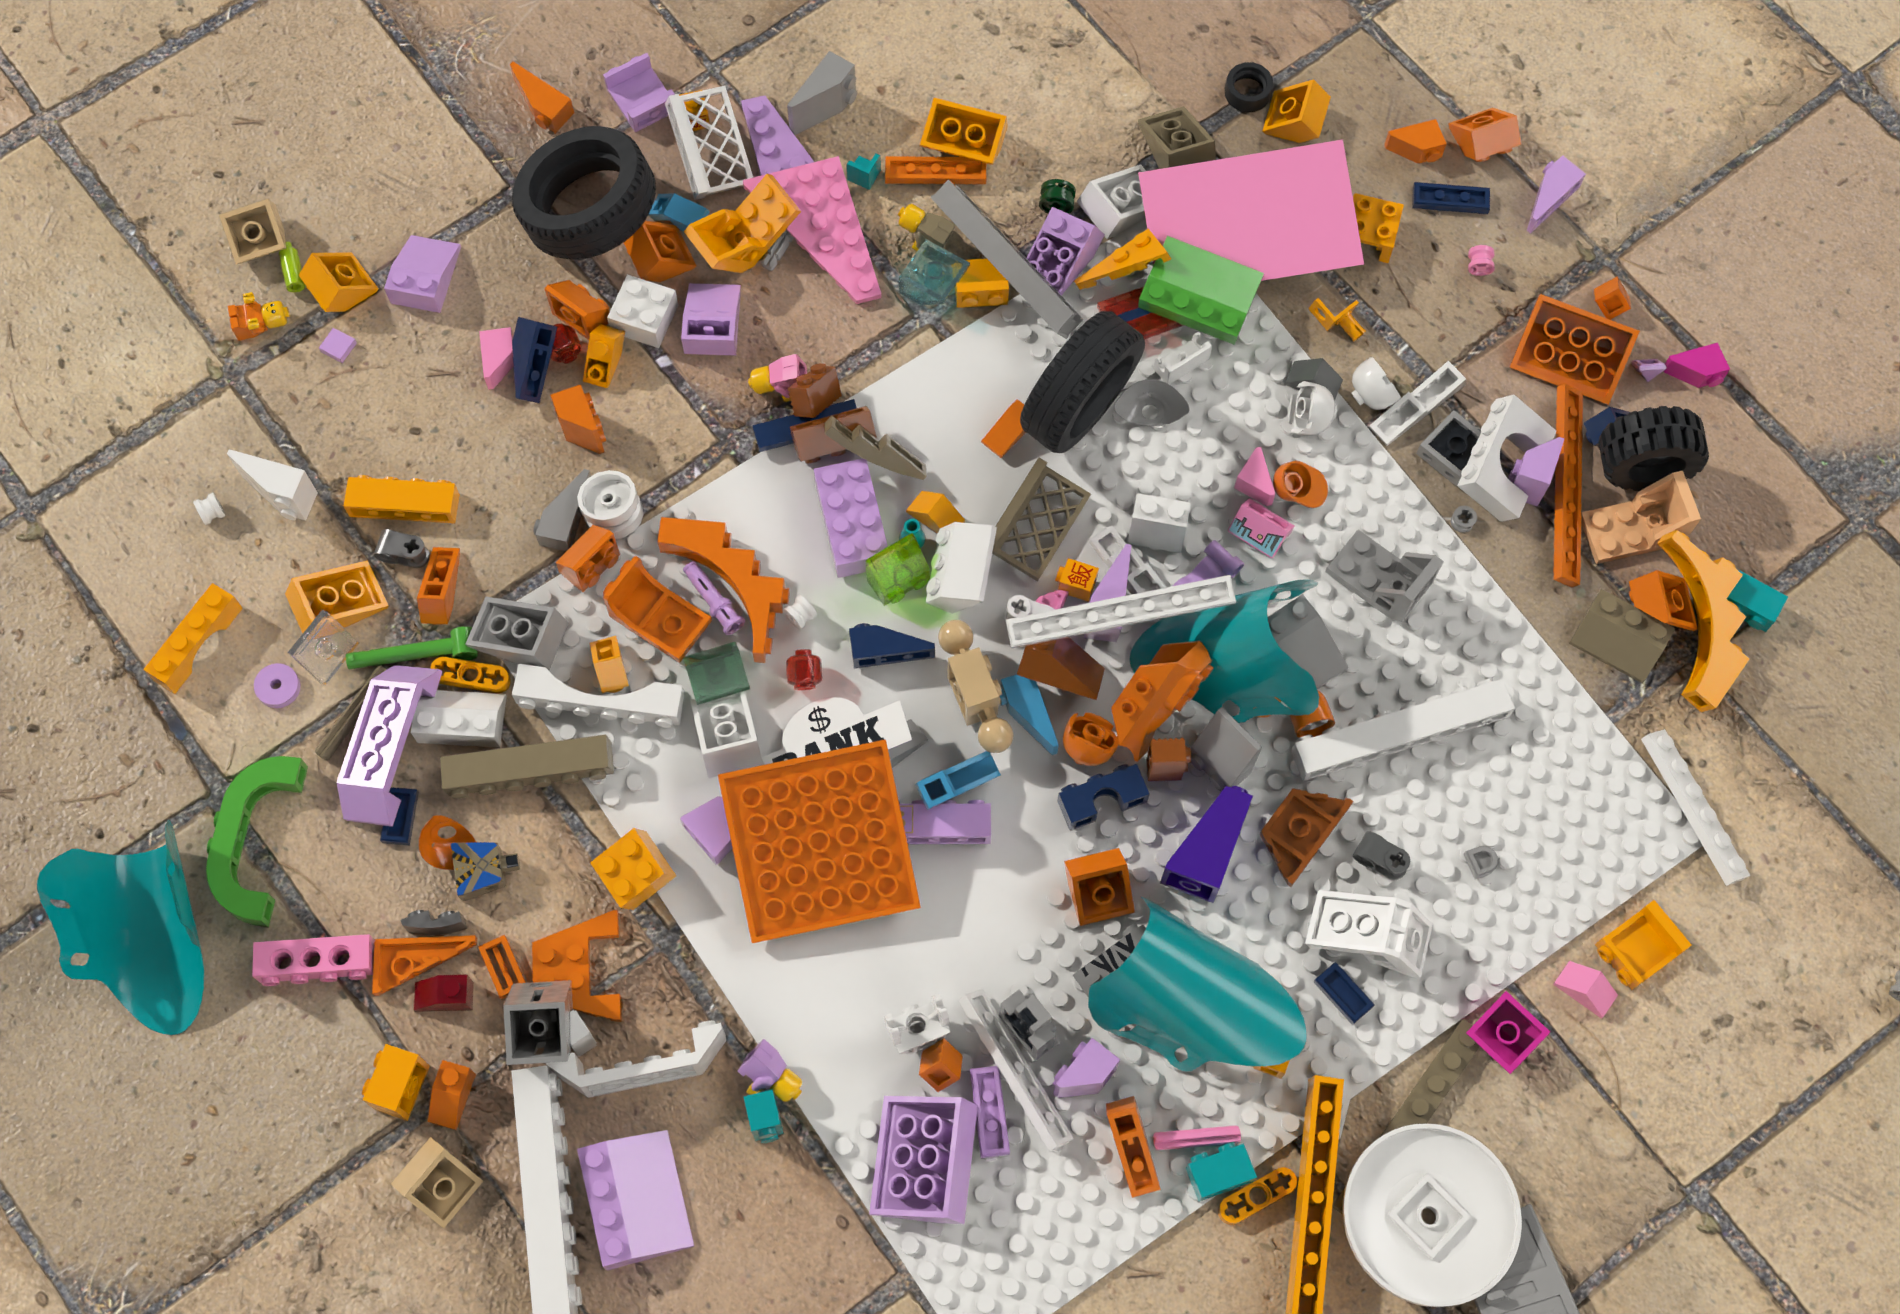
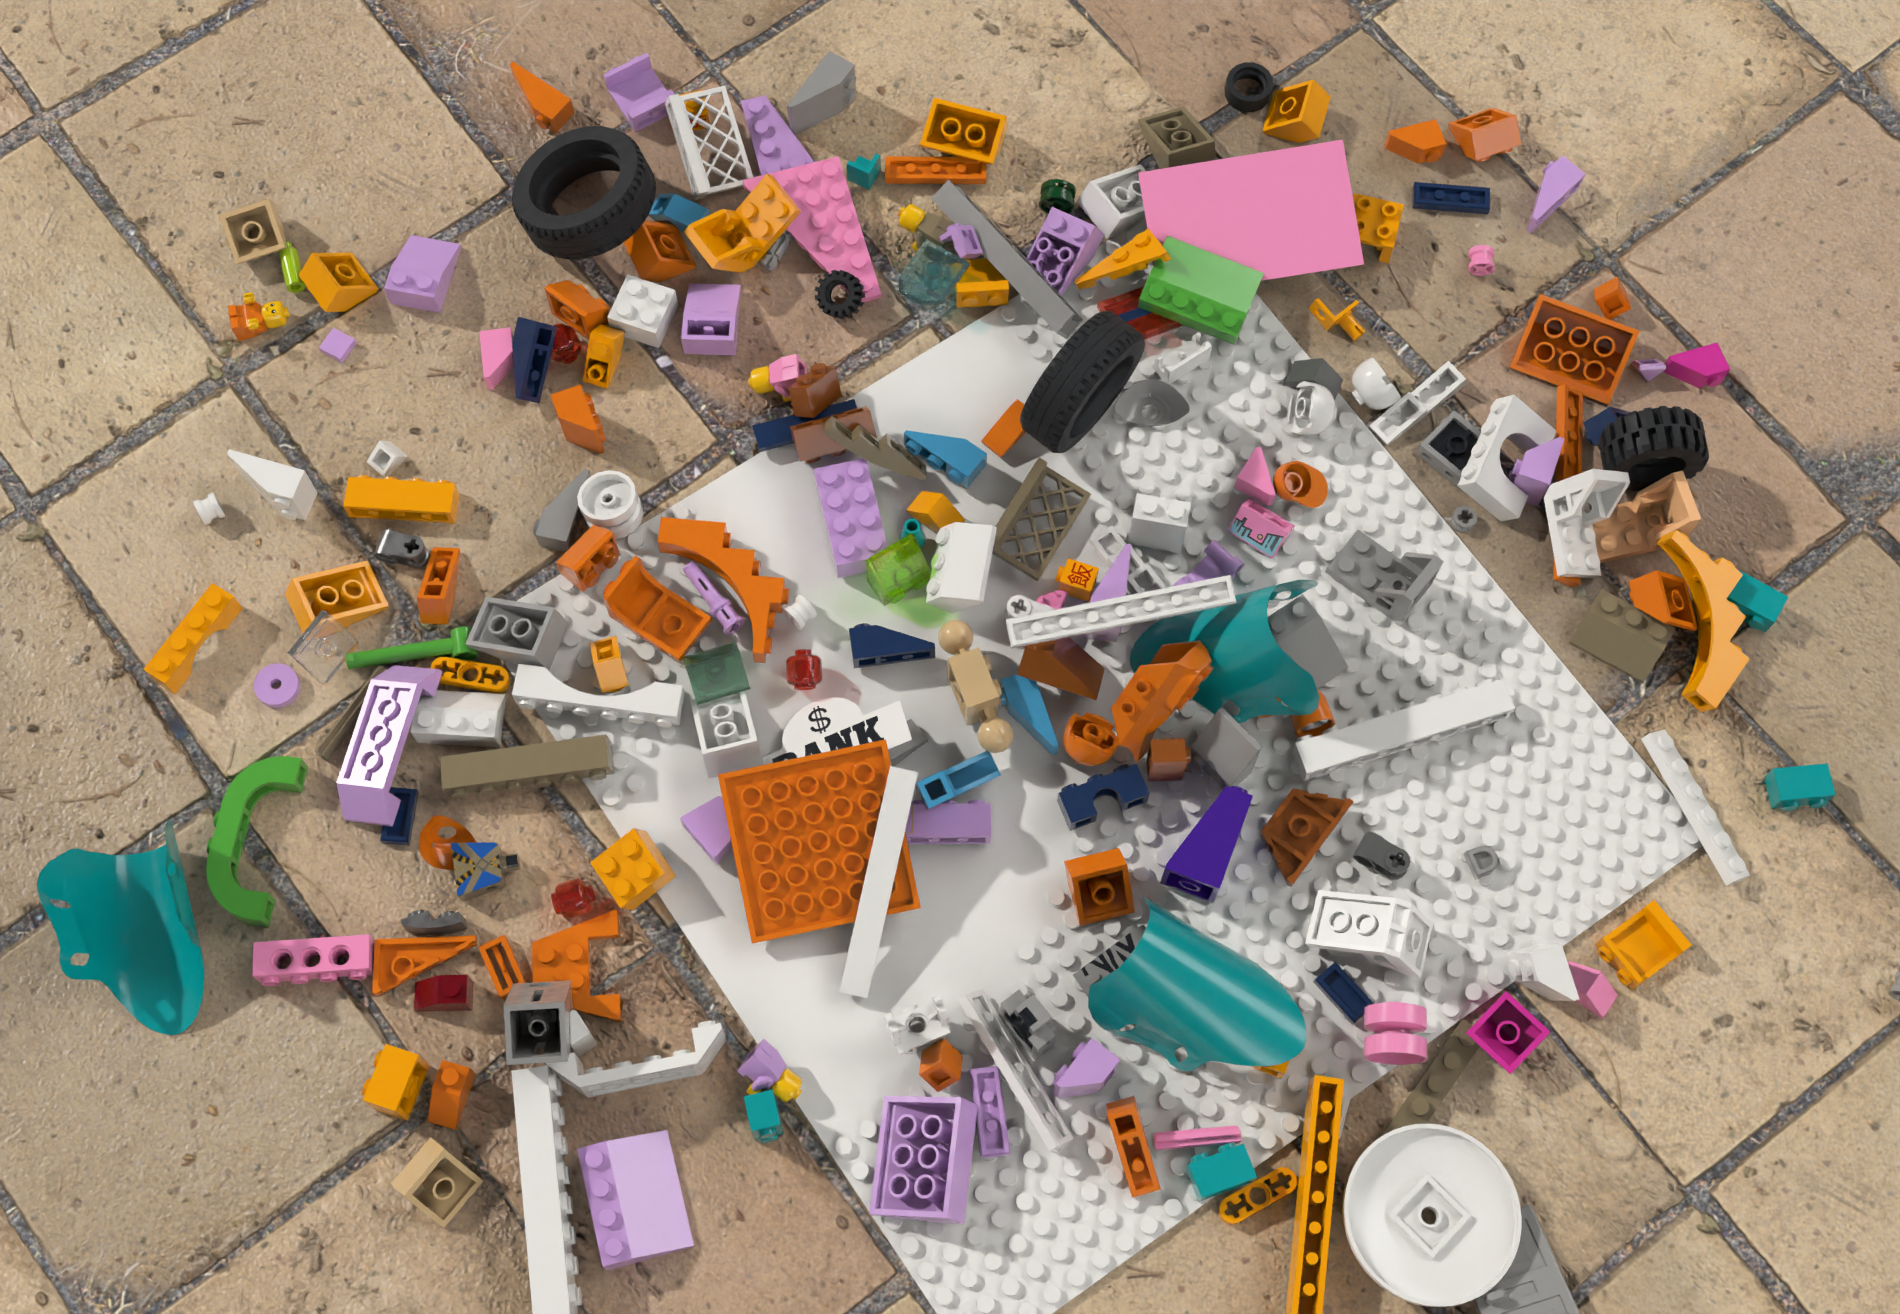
none -> white slope [366,441,407,478]
none -> clear red head [551,878,596,919]
none -> black tyre [815,270,865,319]
none -> white tile [839,766,918,998]
none -> dark azure slope [904,430,987,488]
none -> lavender bracket [939,223,983,259]
none -> bright pink wheel [1364,1002,1427,1065]
none -> white slope [1507,943,1579,1001]
none -> white bracket [1544,469,1630,578]
none -> teal brick [1764,763,1836,811]

